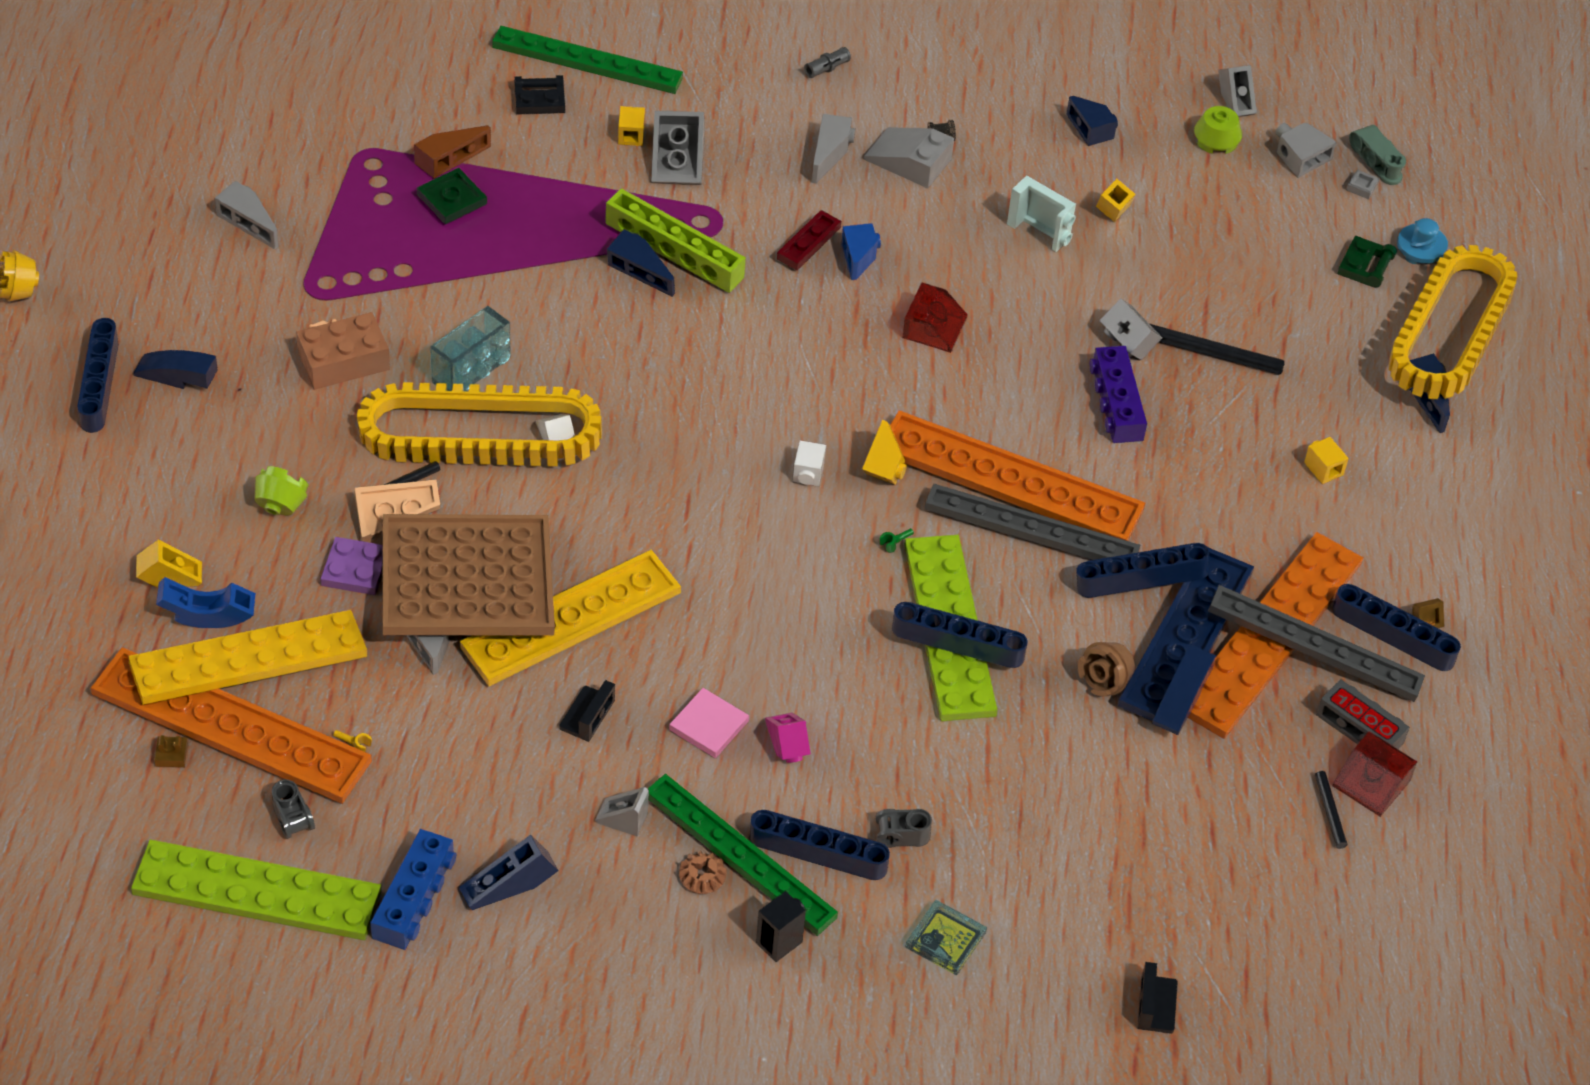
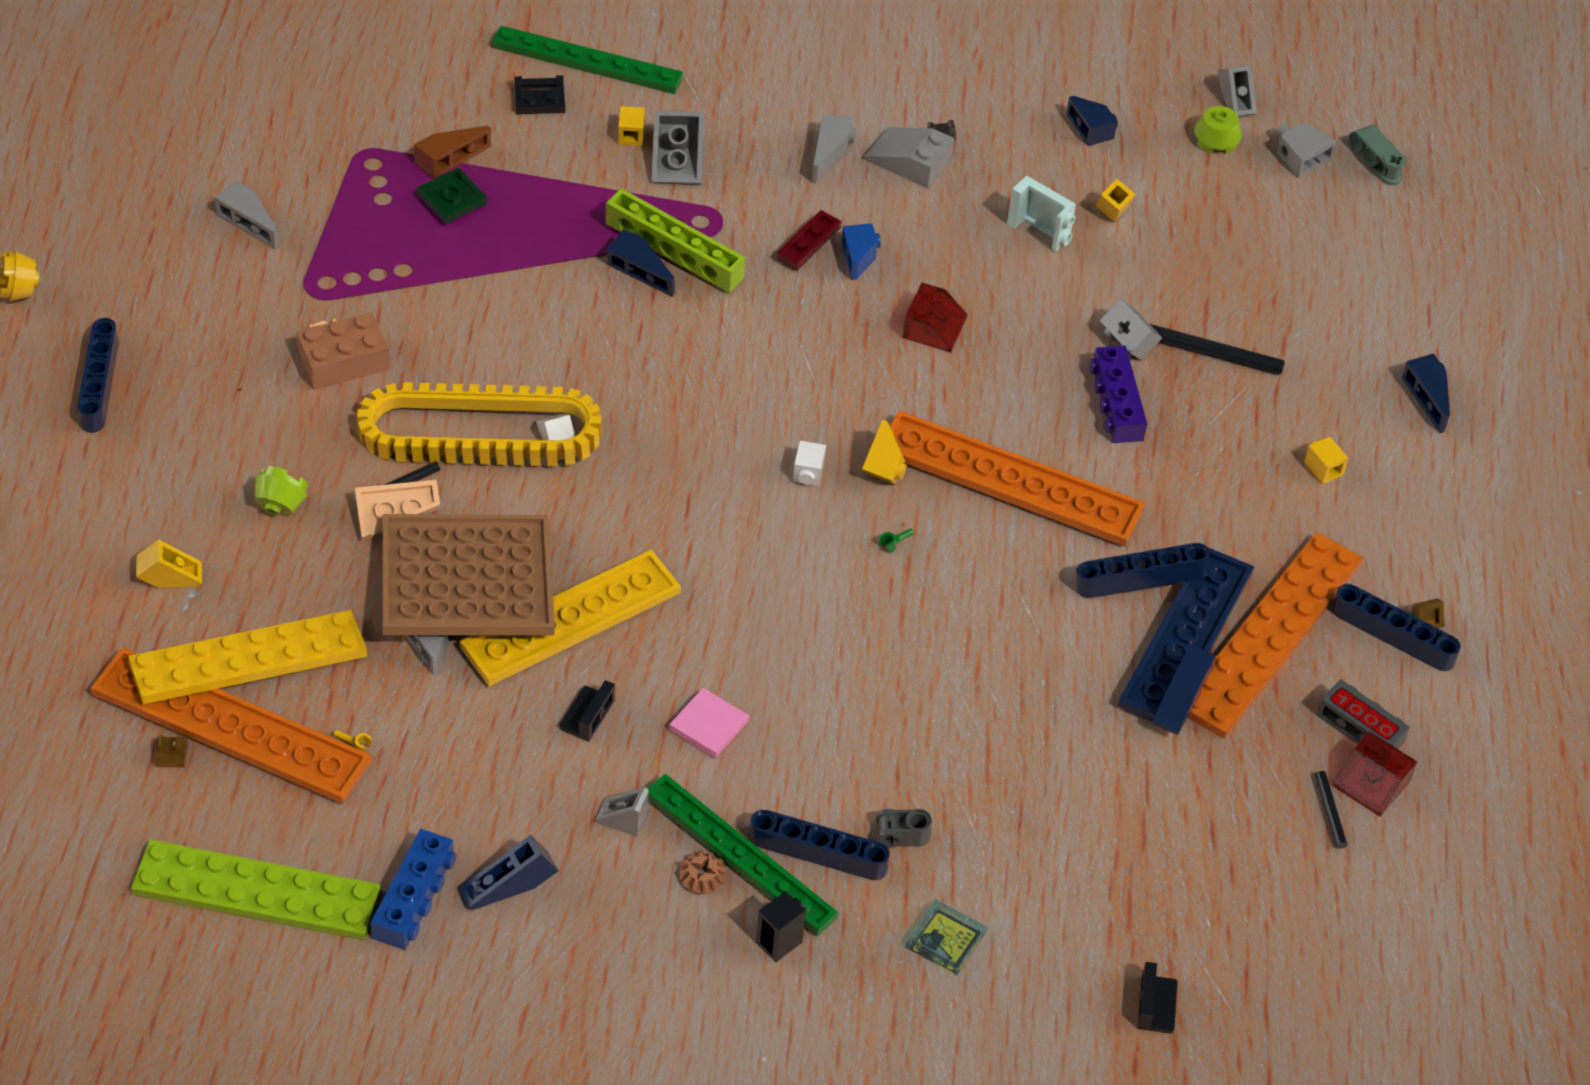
dark blue slope [134,350,218,389] -> none
blue arch [156,577,256,628] -> none
dark grey piece [272,779,315,839] -> none
medium lavender plate [321,537,383,595] -> none
clear light blue brick [430,306,511,392] -> none
dark pink slope [765,712,811,763] -> none
dark grey pin [804,47,851,78] -> none
dark blue beam [892,602,1028,668] -> none
lime plate [904,534,998,721] -> none
dark grey plate [925,483,1141,560] -> none
medium nougat cone [1078,642,1135,696] -> none
dark grey plate [1208,585,1425,702] -> none
dark green plate [1337,235,1397,288] -> none
light grey tile [1347,170,1380,199] -> none
yellow piece [1389,245,1517,399] -> none
dark azure plate [1397,218,1448,264] -> none

